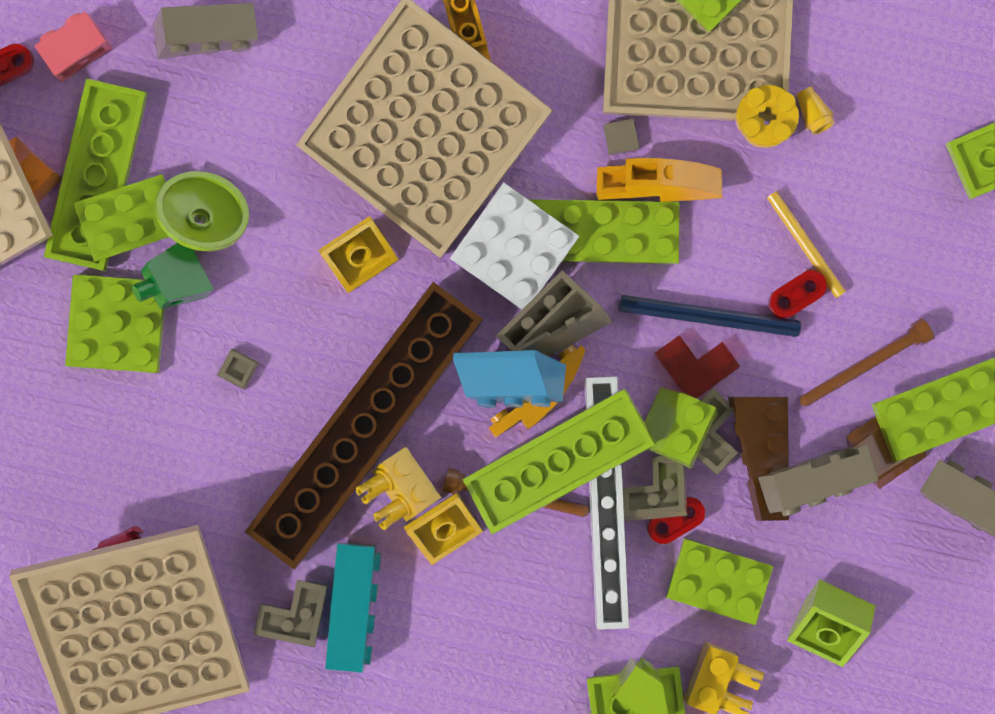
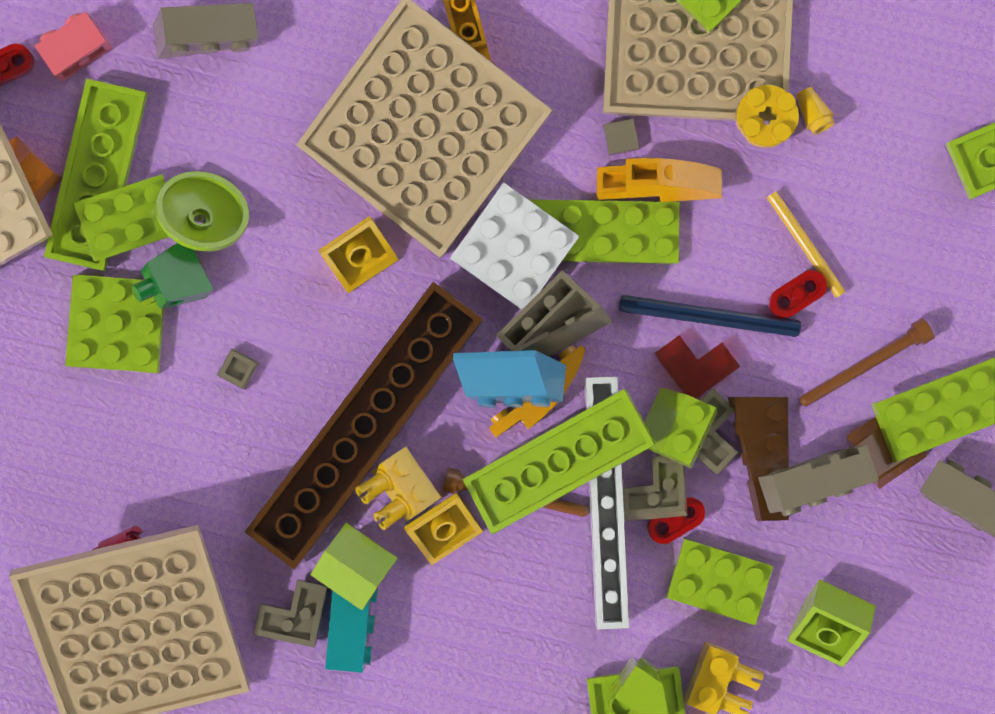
none -> lime slope [310,522,398,610]

